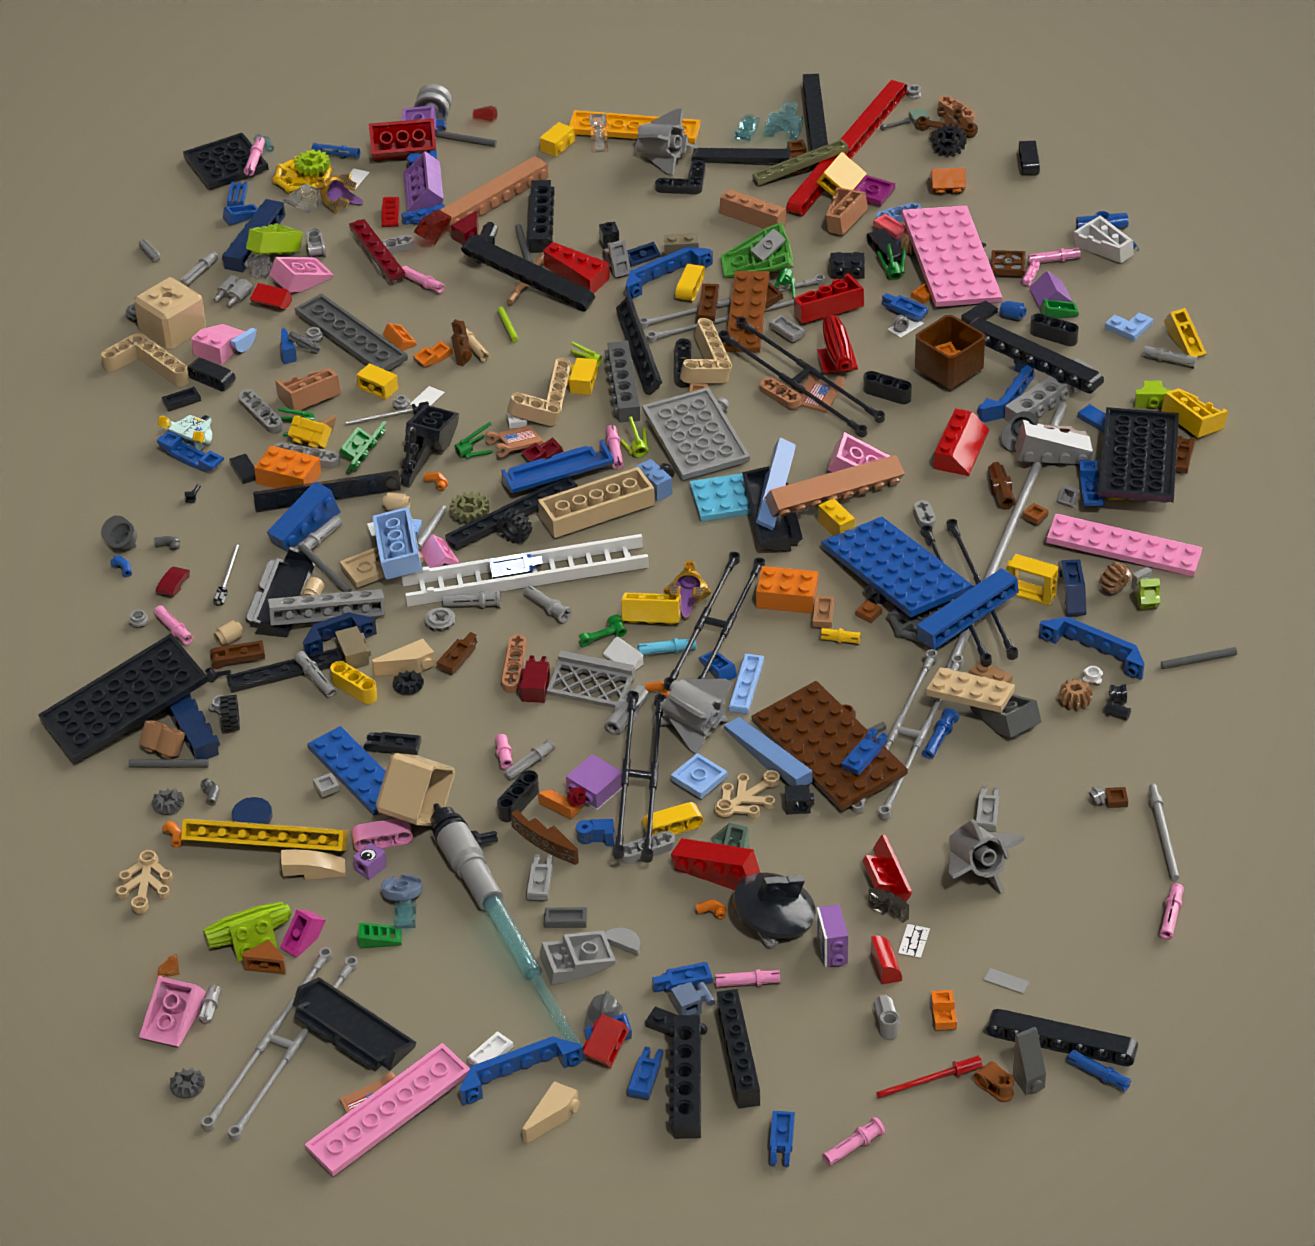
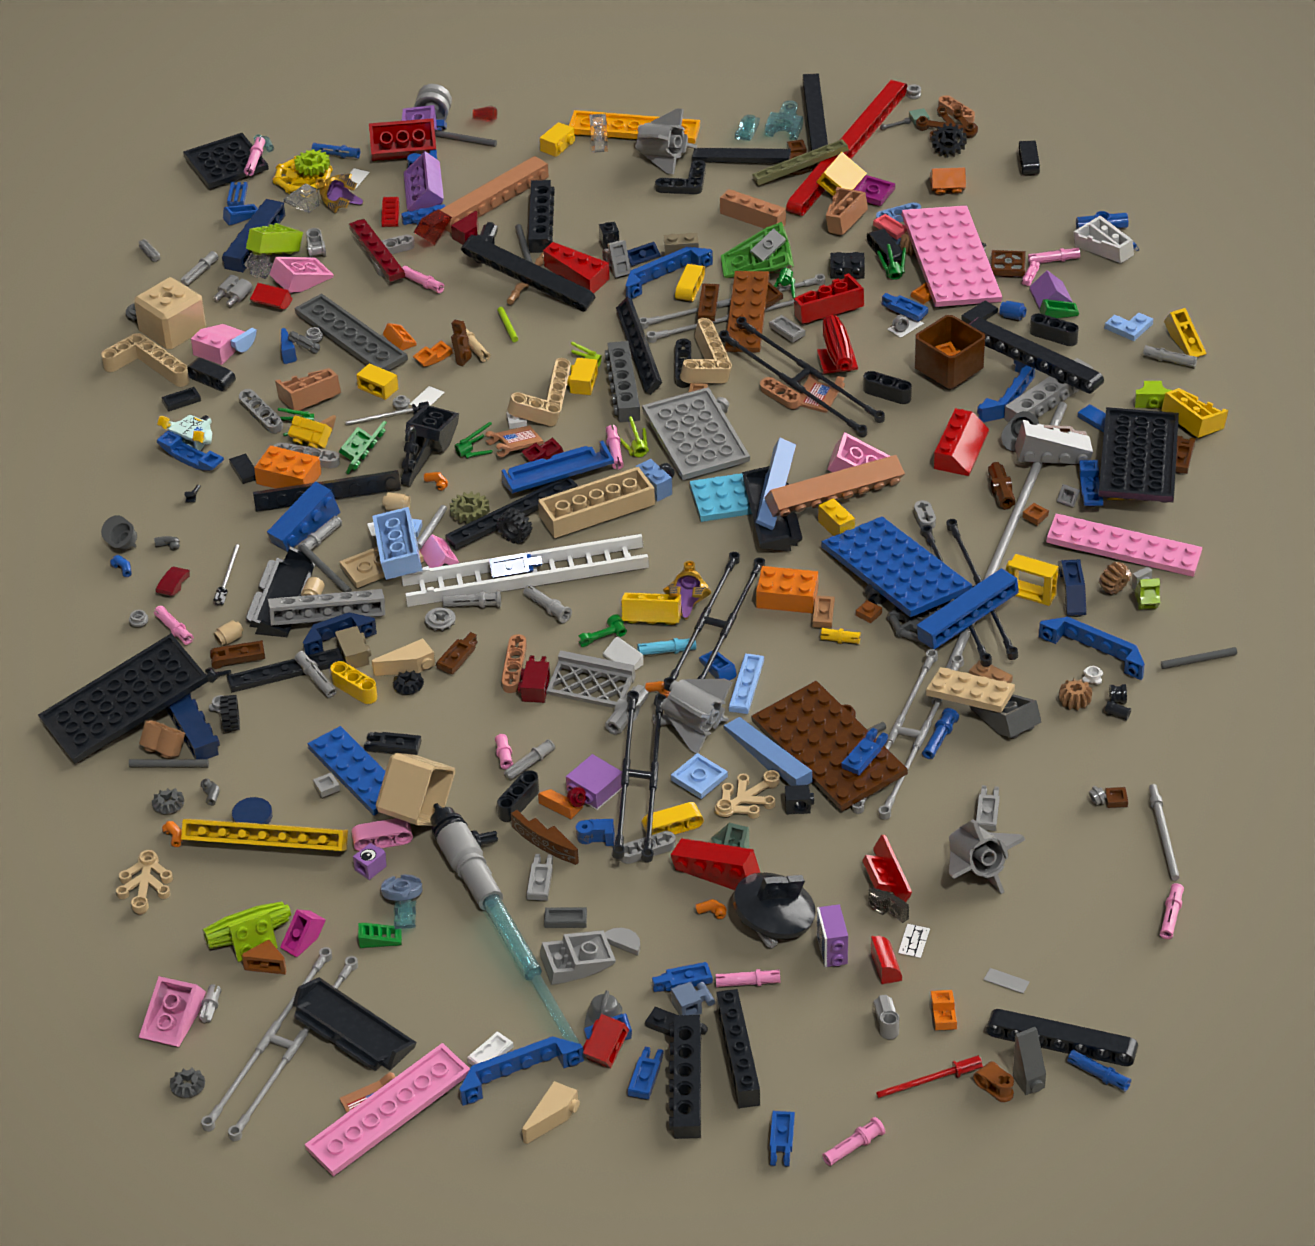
clear orange tile [158,954,180,977] -> none
tan slope [281,849,346,880] -> none

